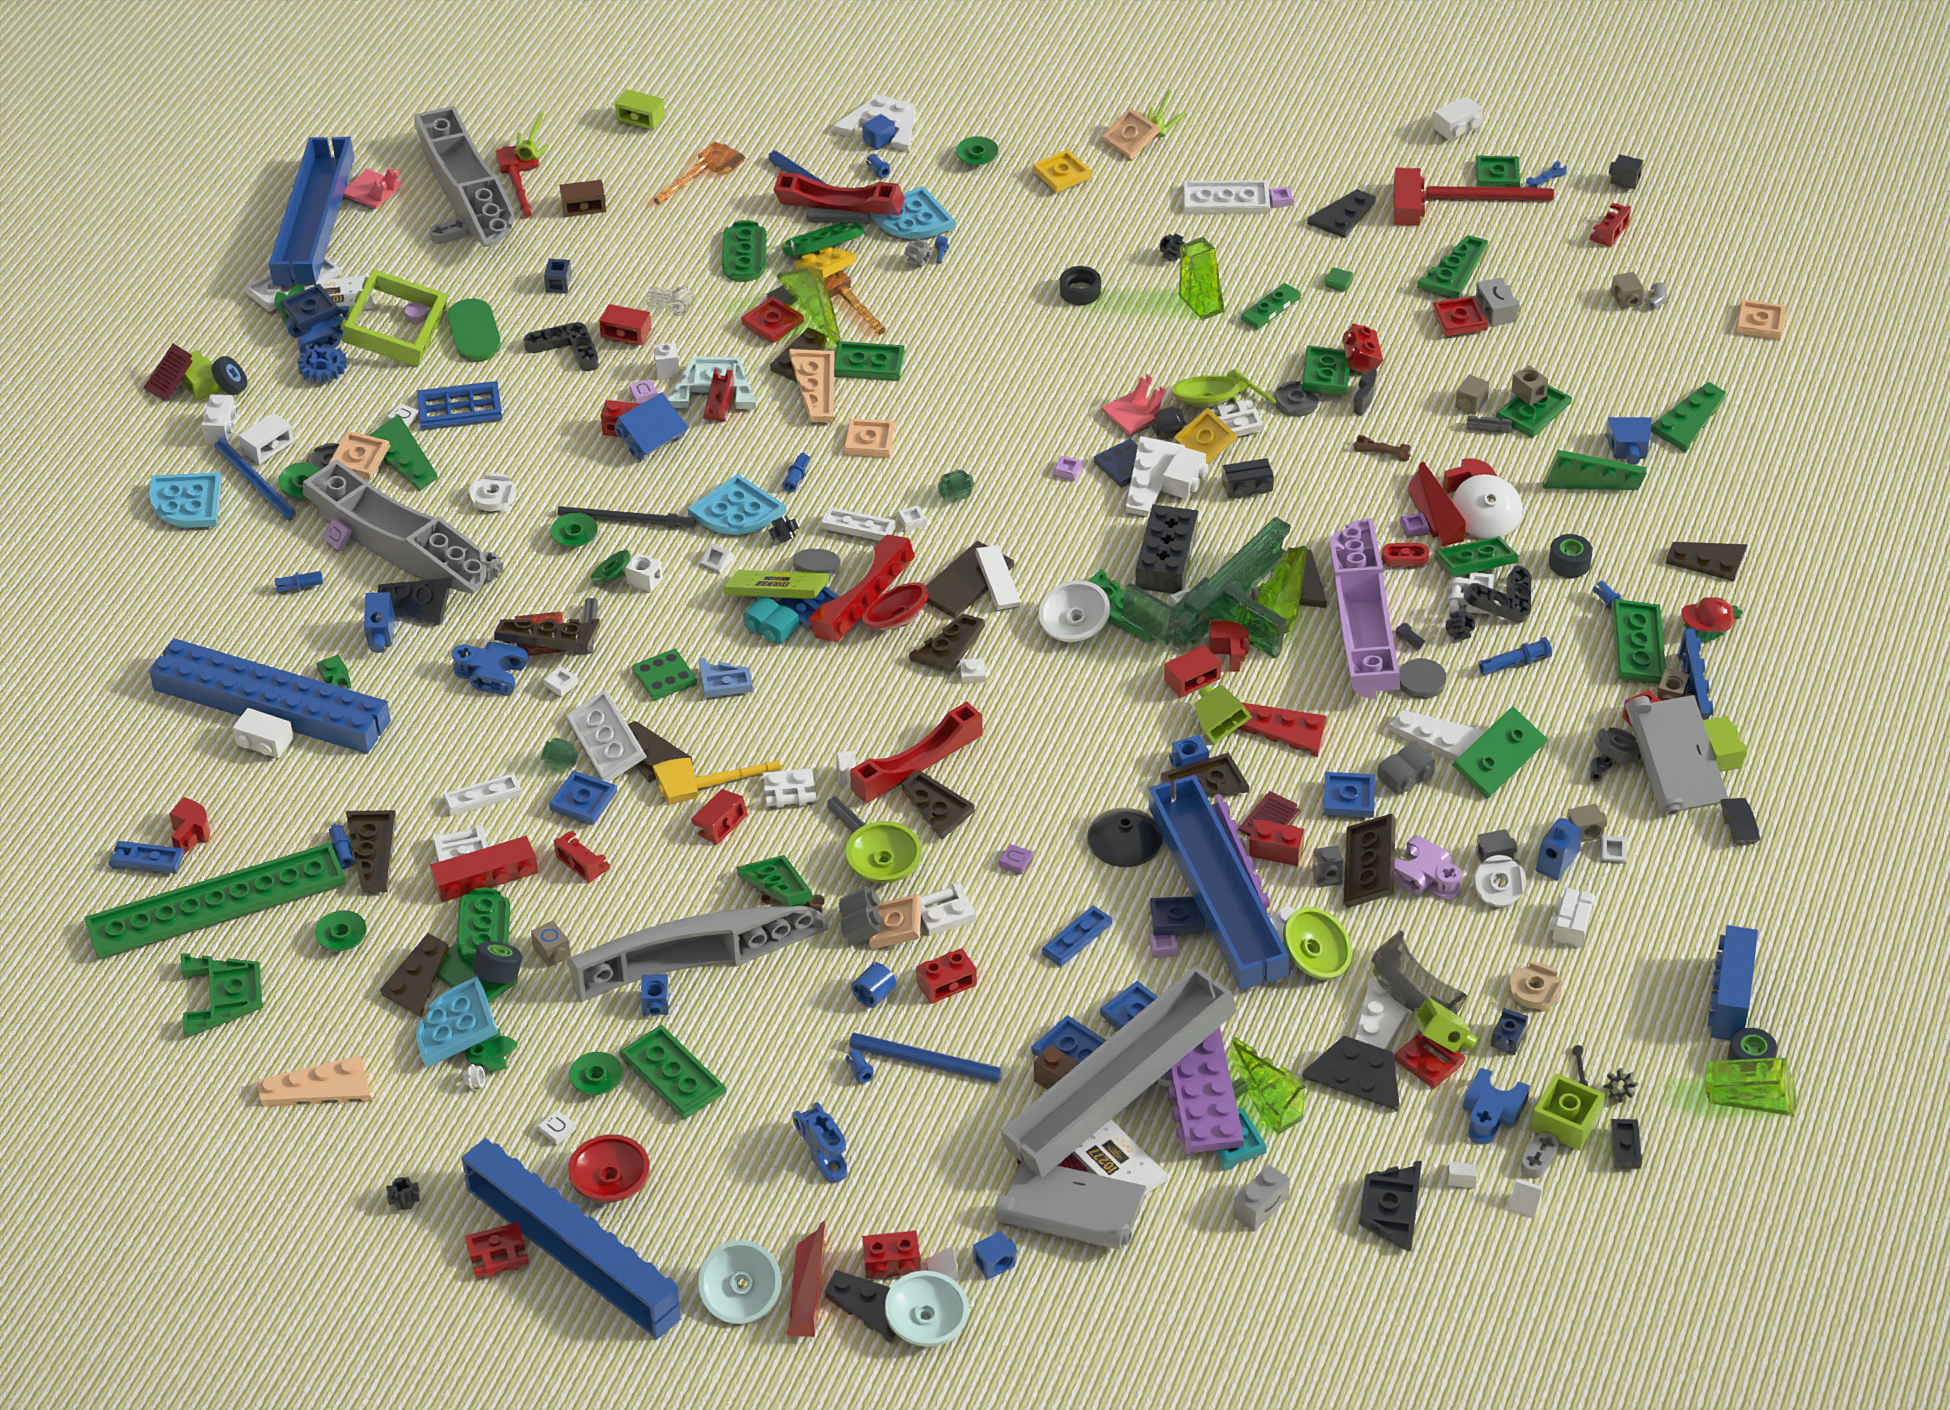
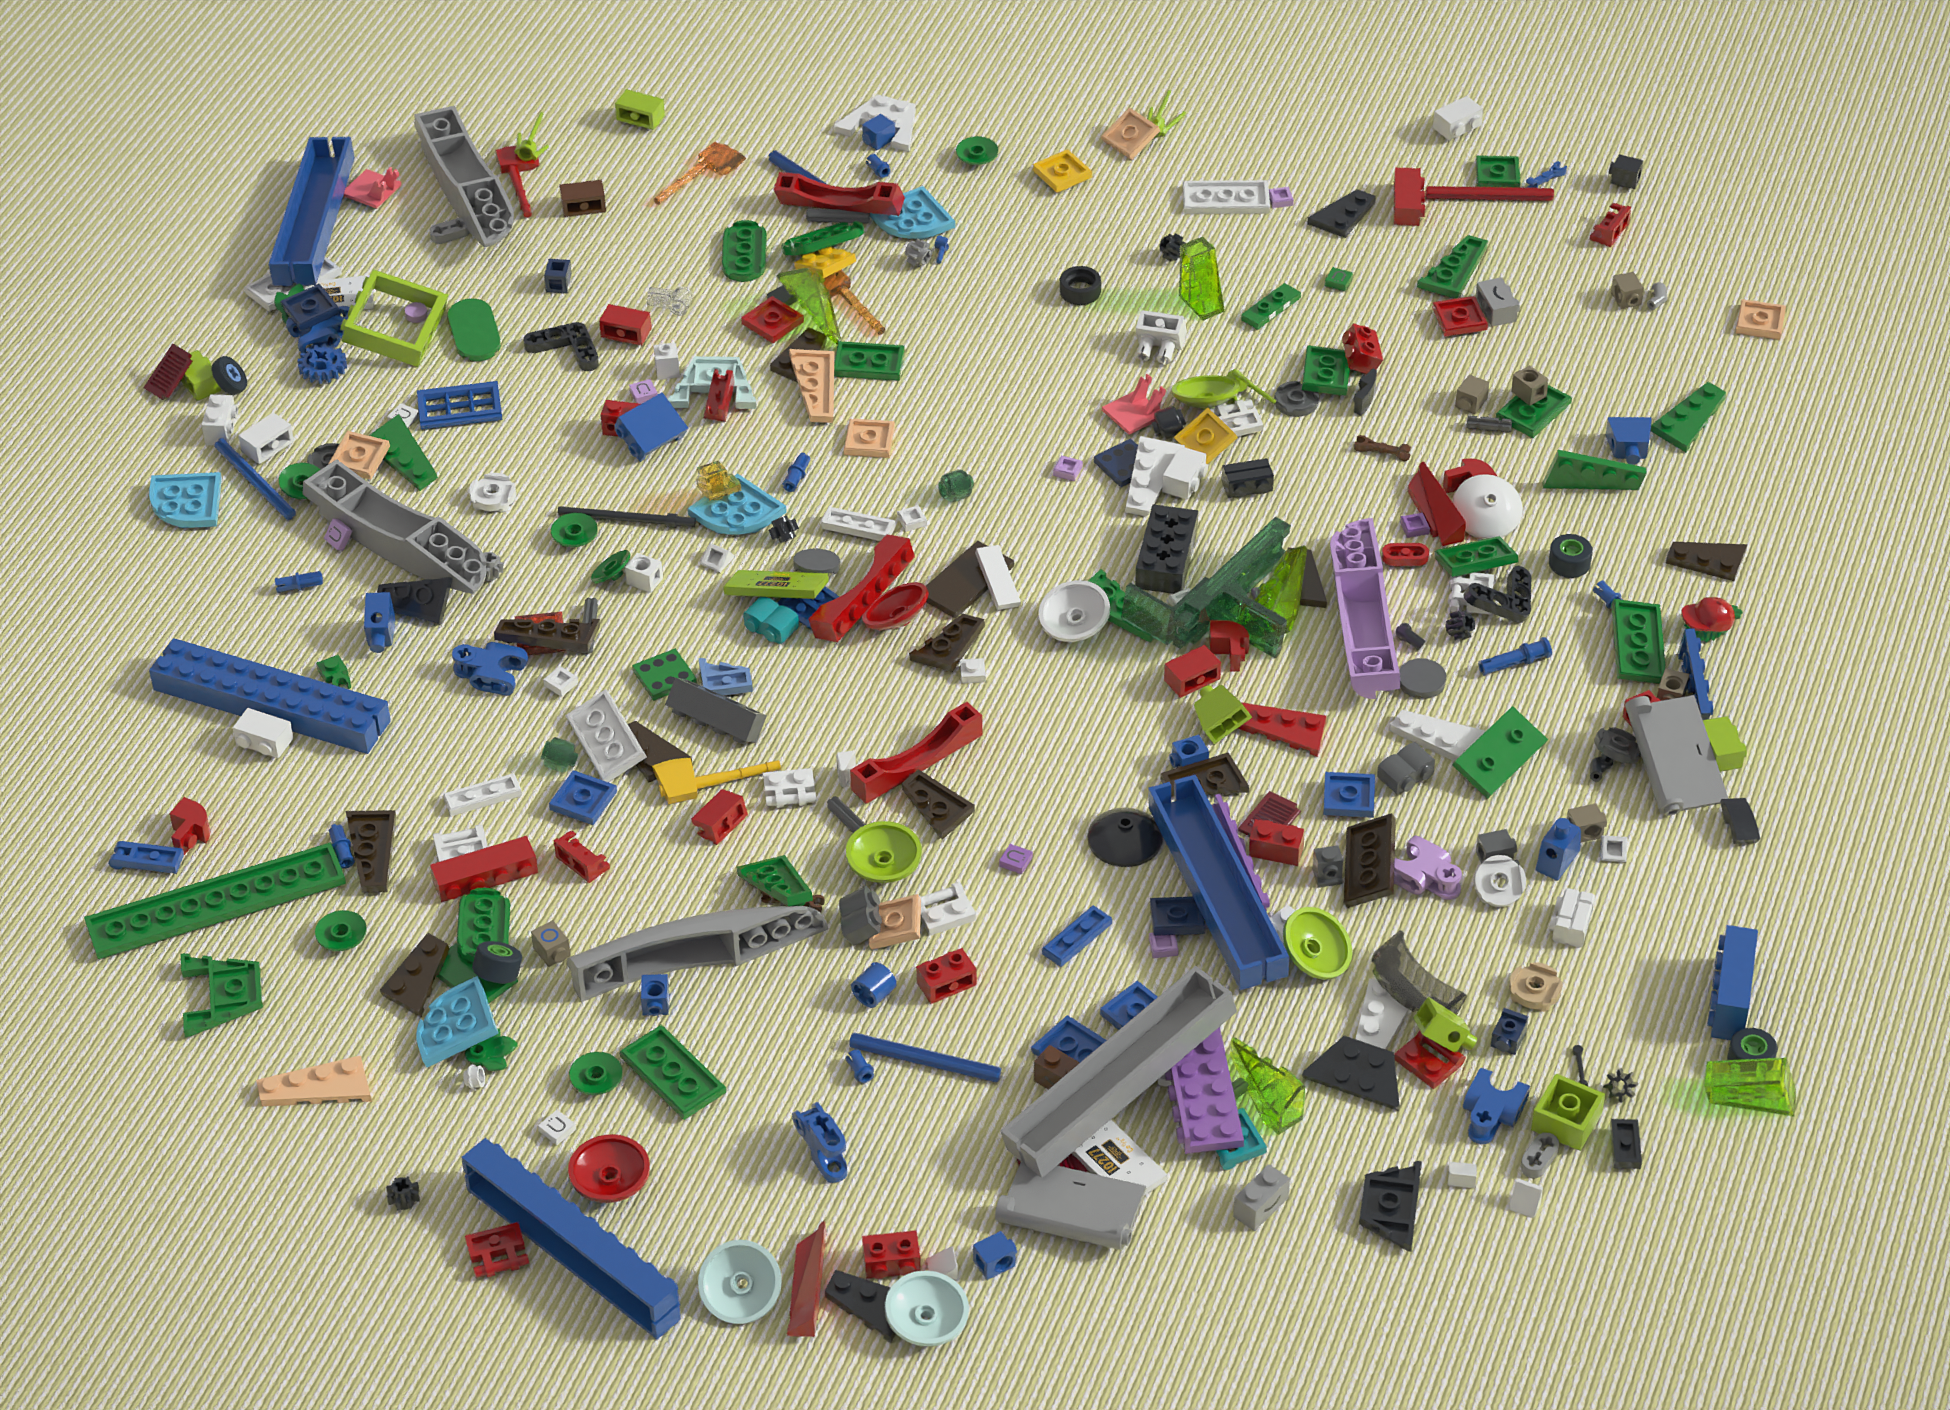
none -> dark grey brick [665,678,767,745]
none -> clear yellow brick [696,461,742,501]
none -> white brick [1135,310,1187,364]

